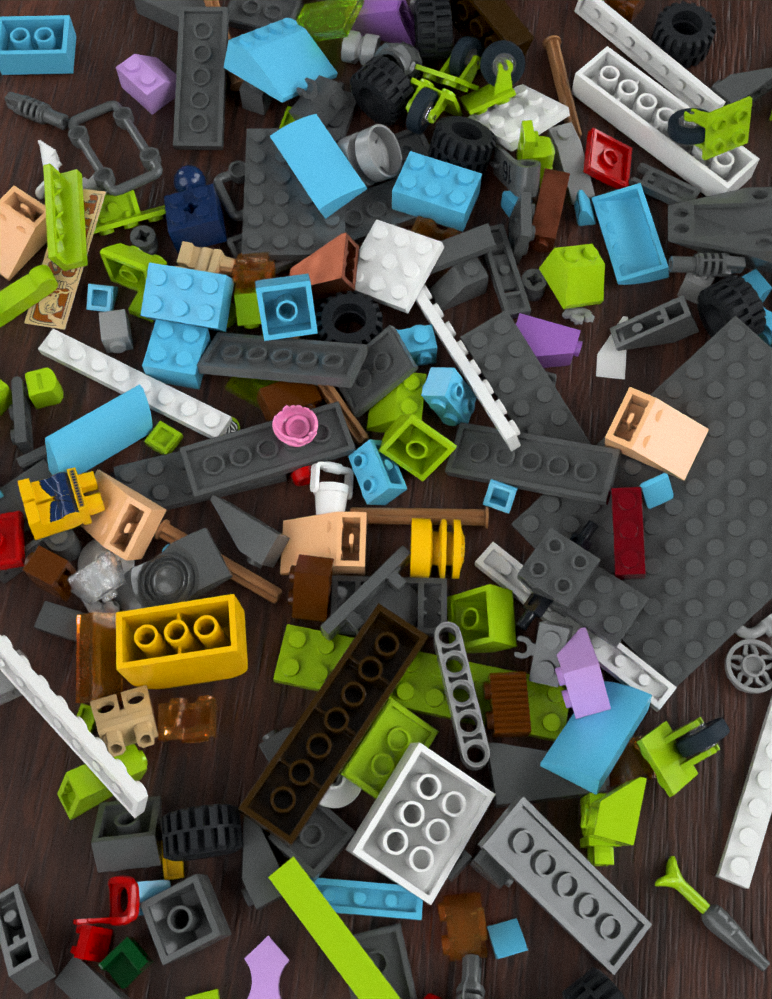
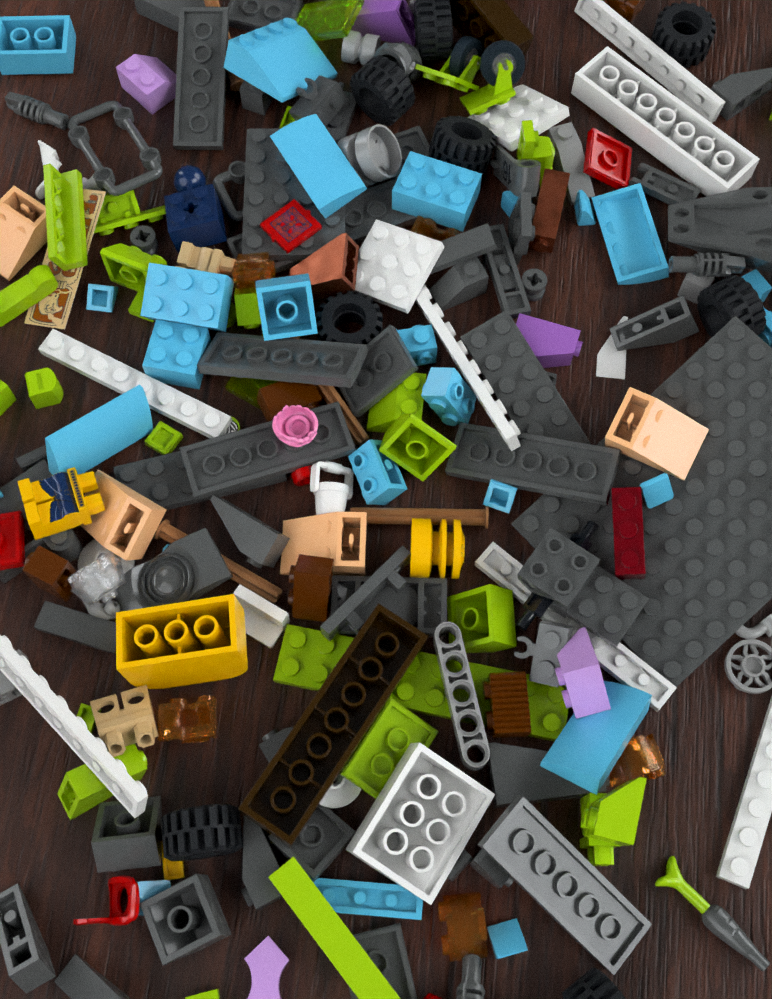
dark grey hinge [9,376,34,454] -> none
red tile [70,924,113,962] -> none
clear orange panel [76,612,123,703] -> none
dark green panel [98,937,154,989] -> none
light grey brick [99,309,133,353] -> none
plate [406,77,462,135] -> none
lime slope [539,244,605,309] -> none
medium nougat axle [542,35,582,139] -> none
light grey plant [562,307,594,325] -> none
lime plate [637,717,730,797] -> none
lime plate [668,96,753,160] -> none
none -> white panel [233,584,290,648]
none -> red piece [260,199,322,254]

